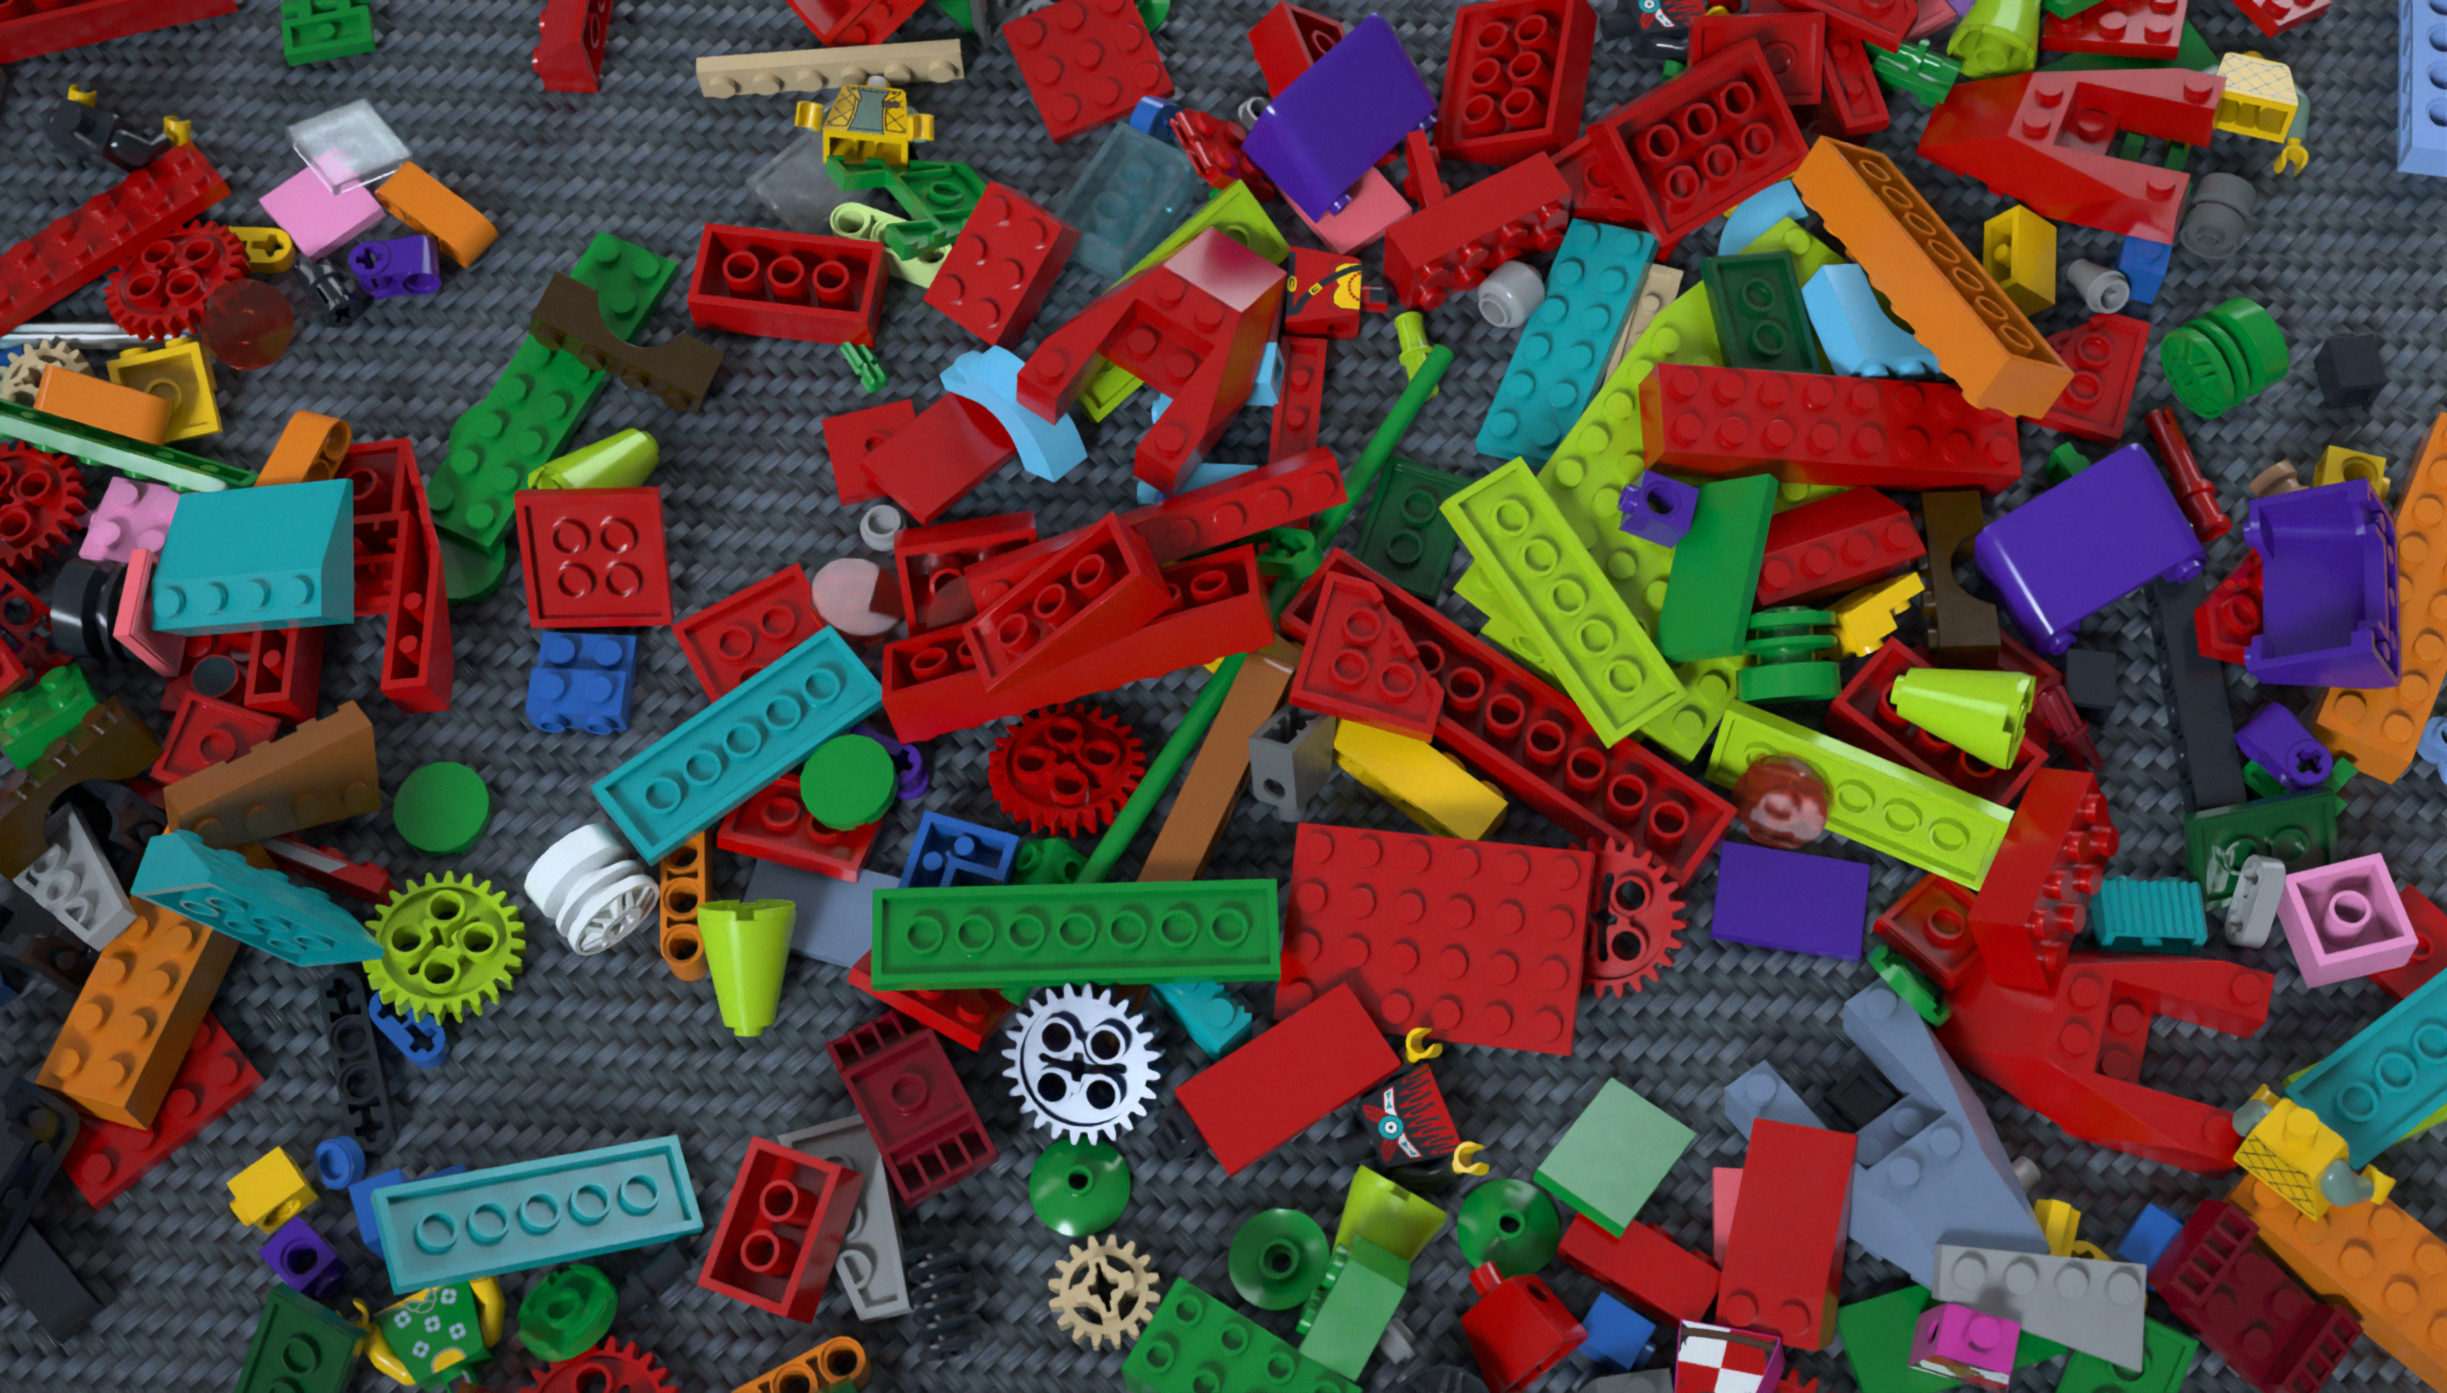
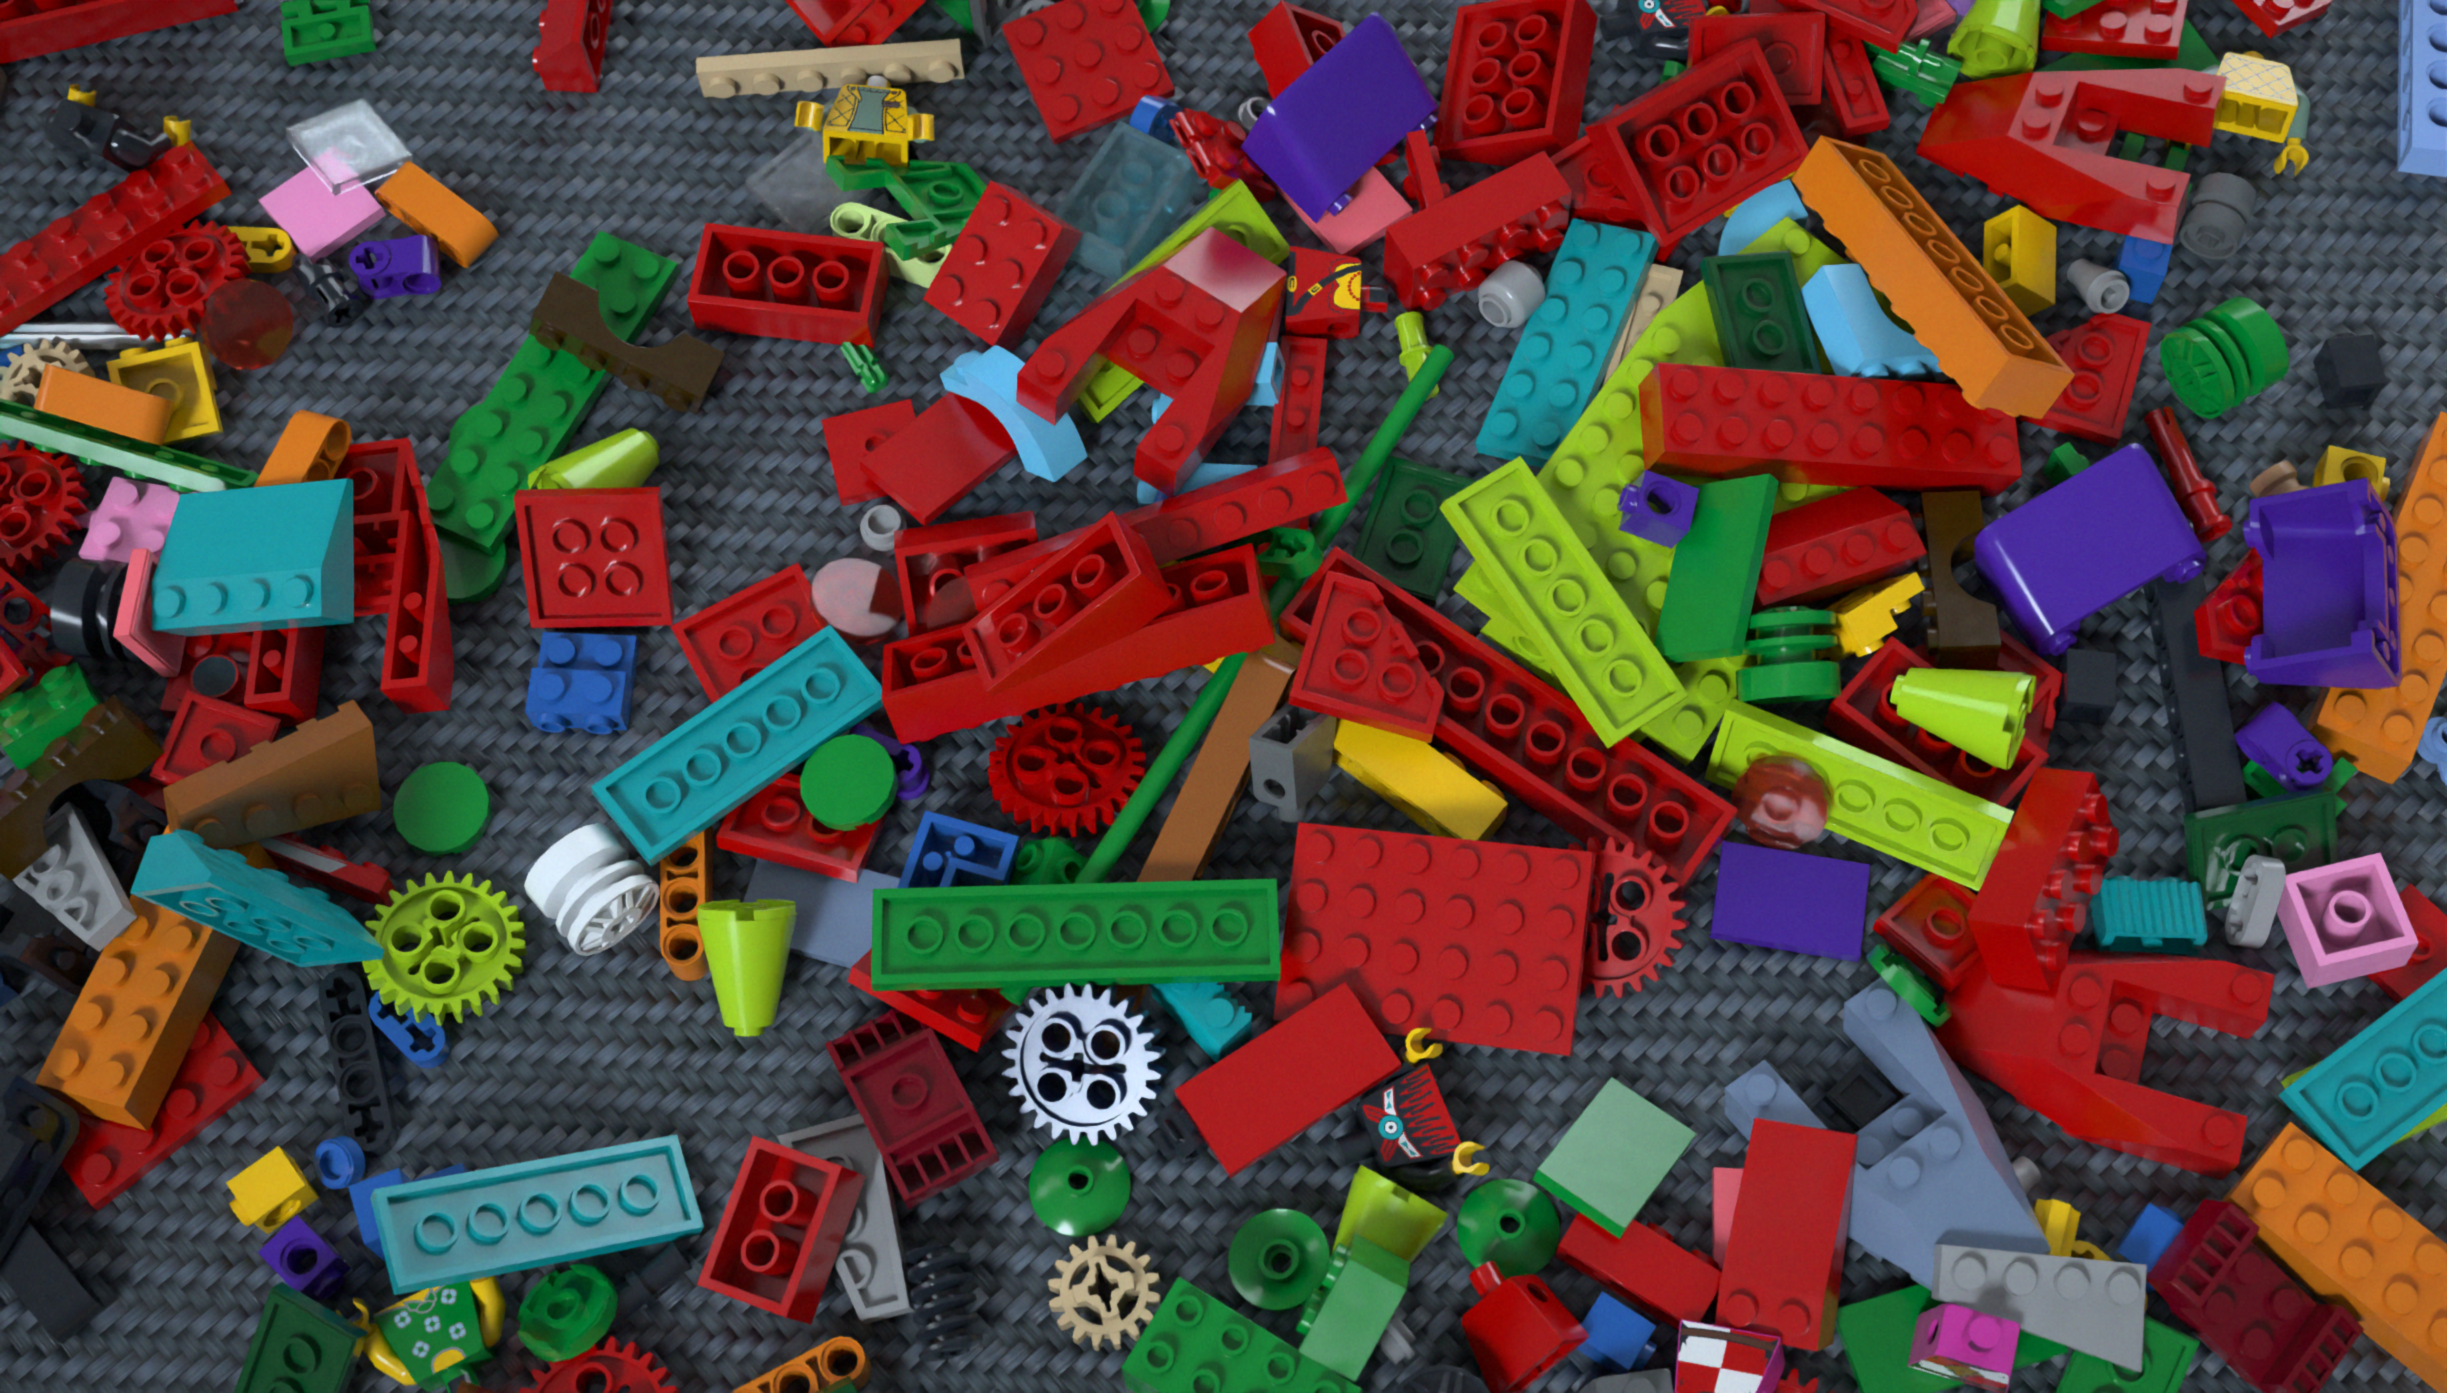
dark red axle [2037,684,2105,773] -> none
yellow torso [2232,1083,2397,1222] -> none

